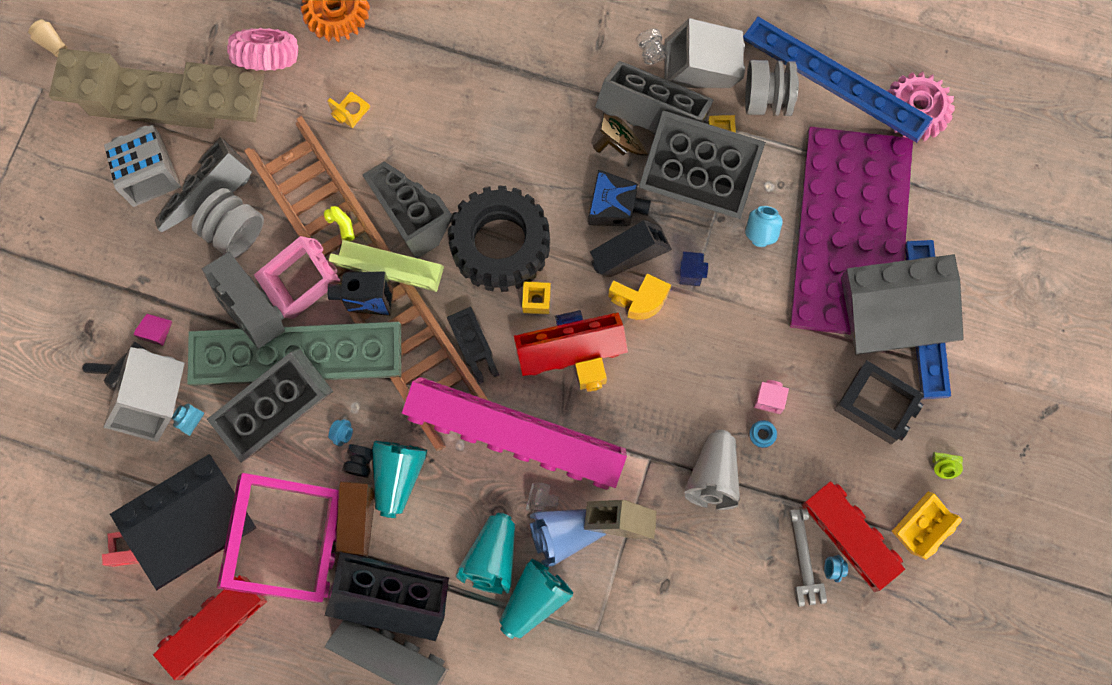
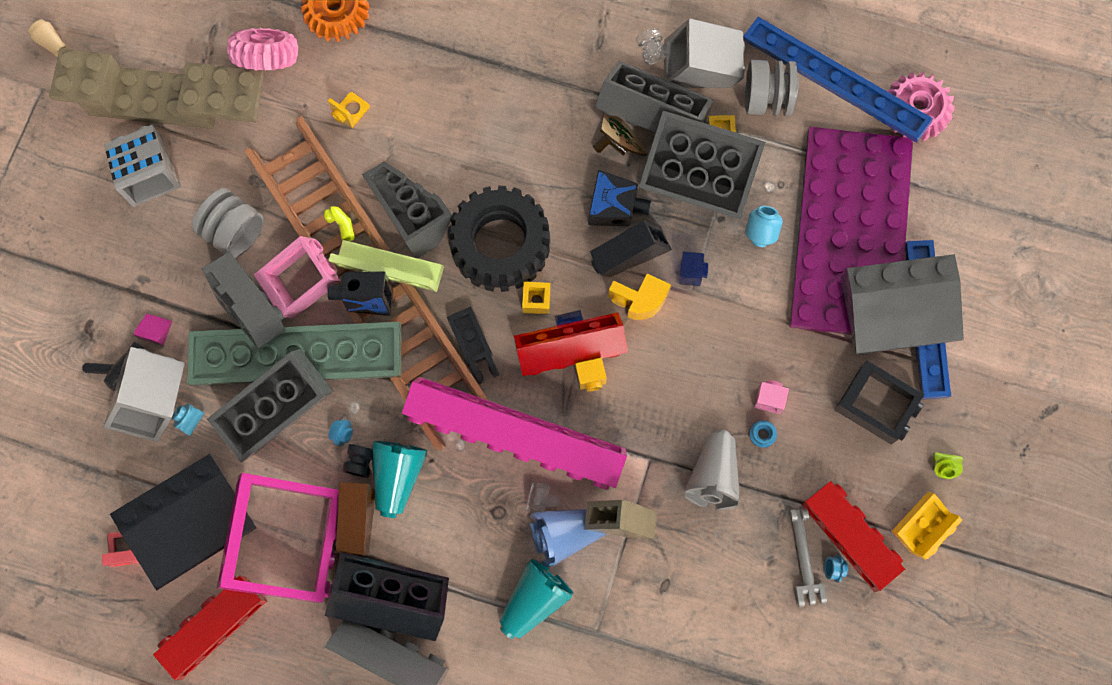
dark grey wedge [155,137,252,232] -> none
teal cone [456,513,515,594] -> none

